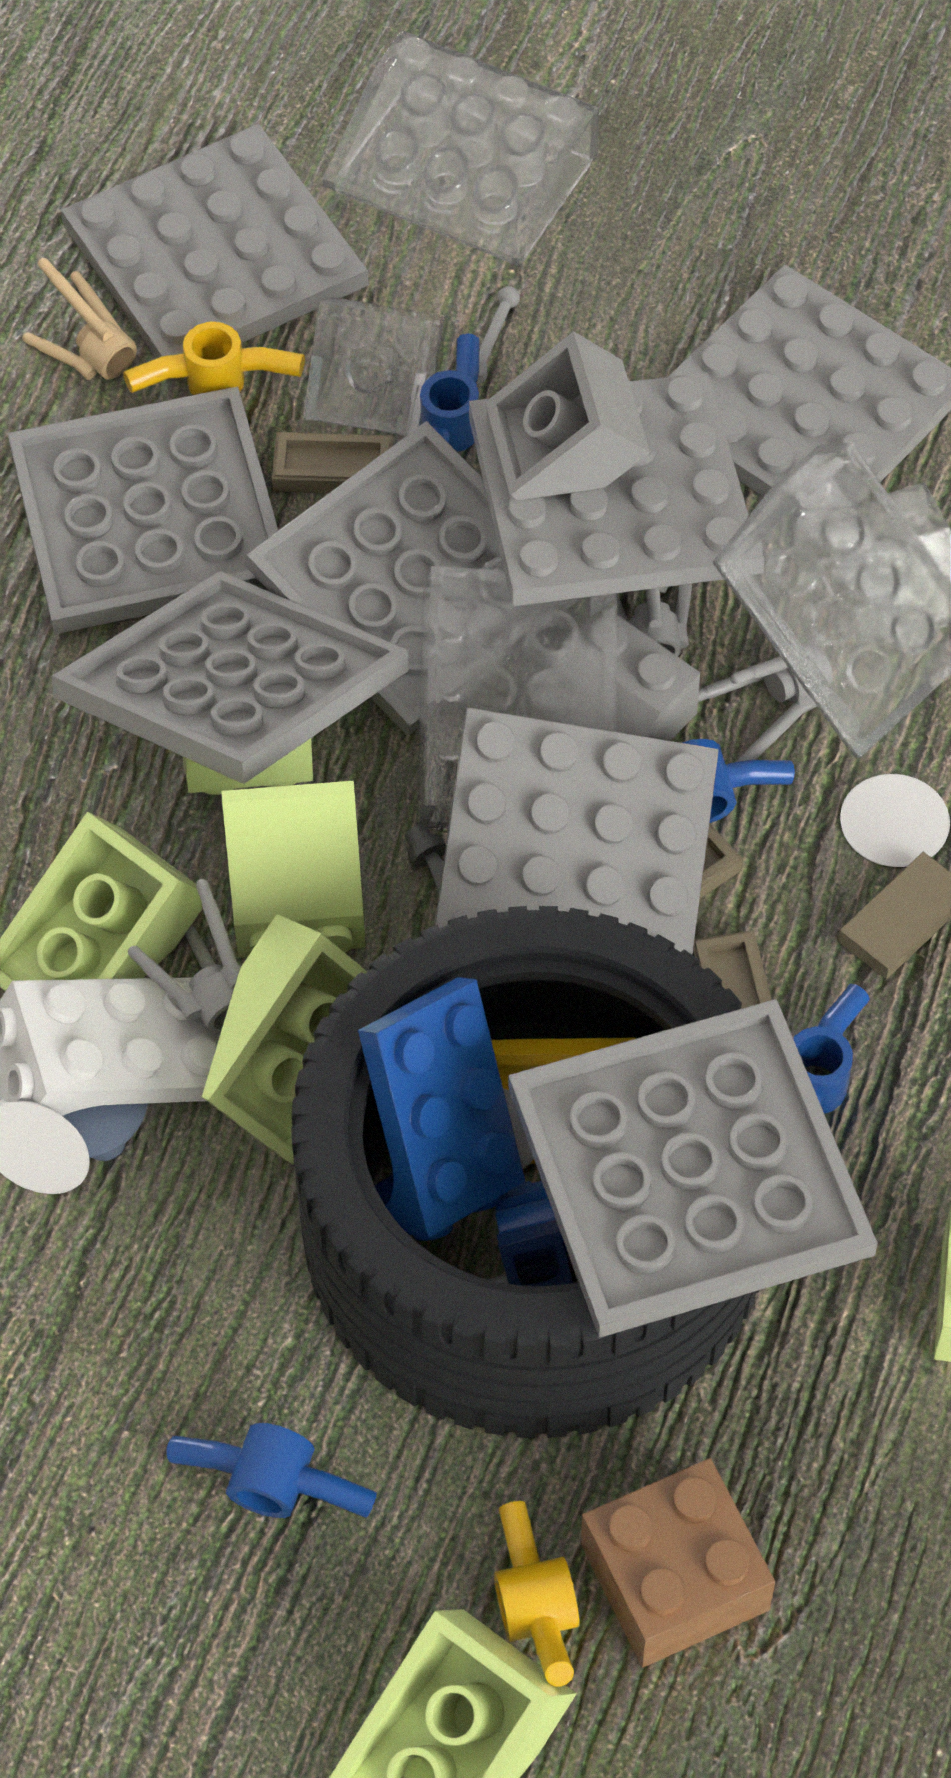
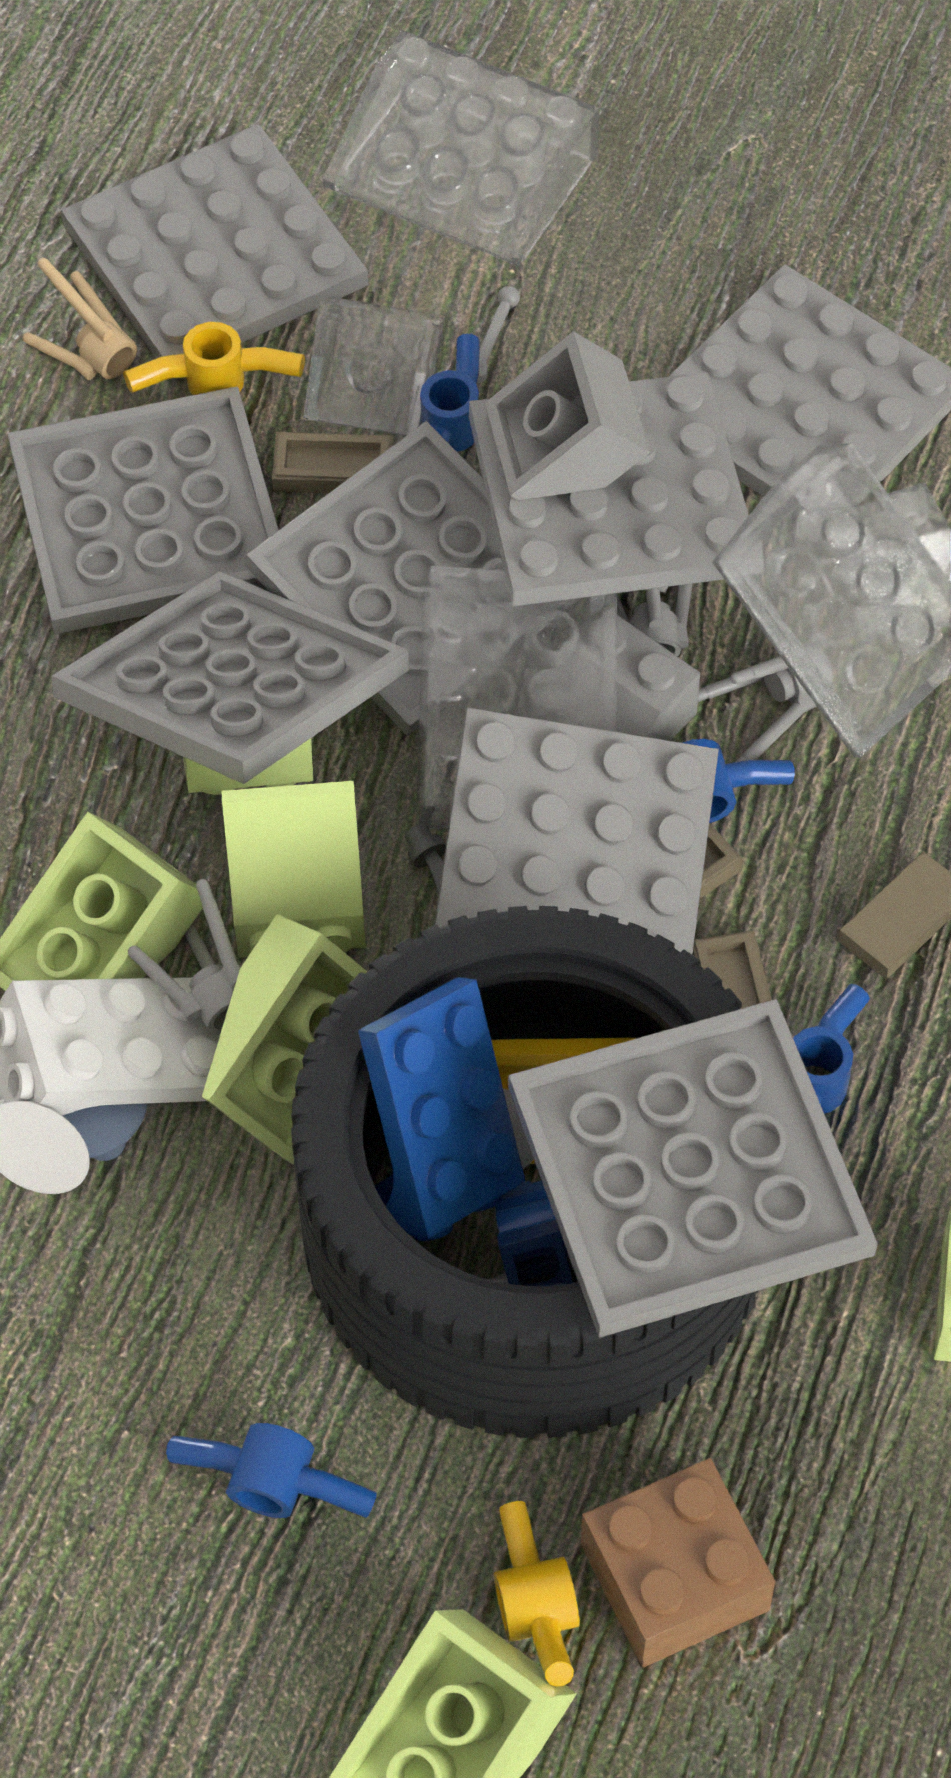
white sticker [840,774,950,867] -> none

